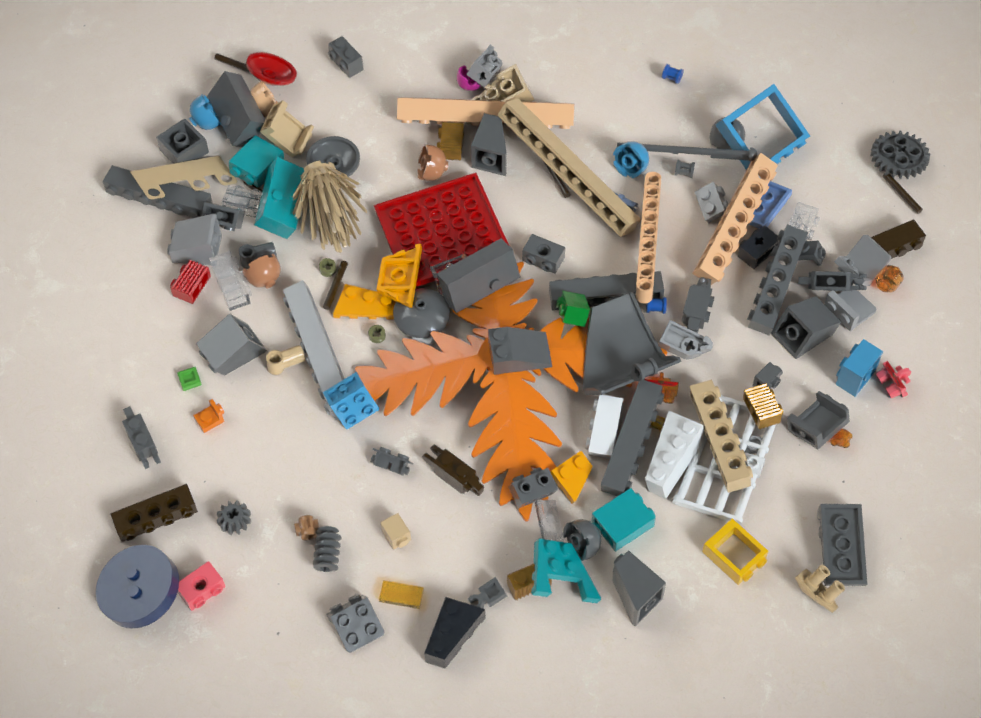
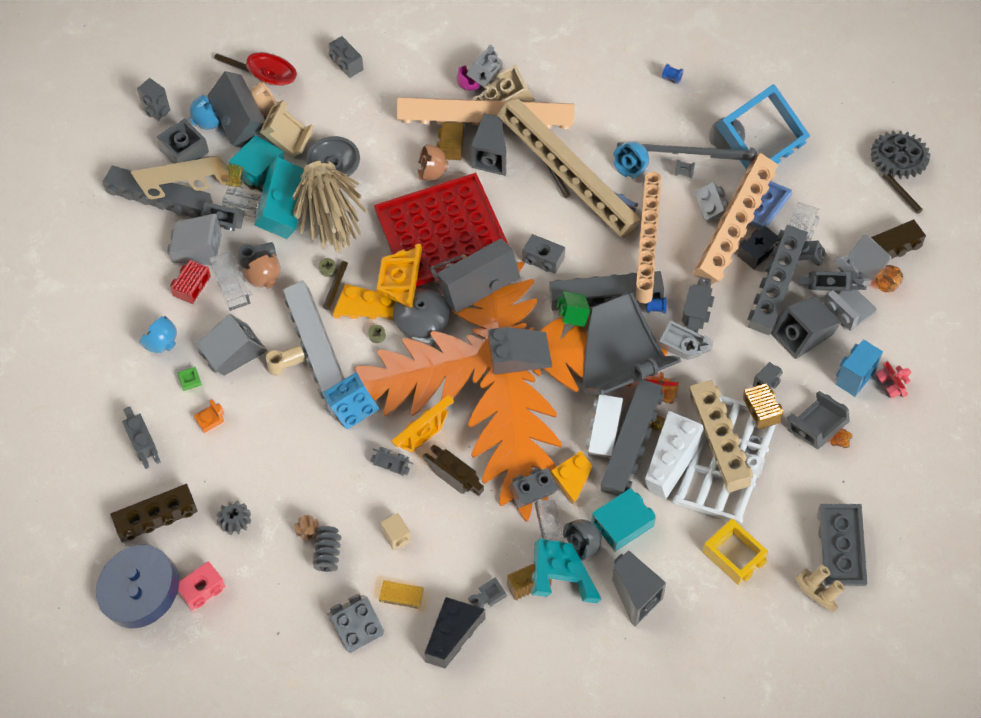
none -> dark grey brick [137,78,171,121]
none -> dark azure cylinder [139,315,177,353]
none -> clear yellow bush [226,165,244,187]
none -> light orange wing [391,395,454,453]

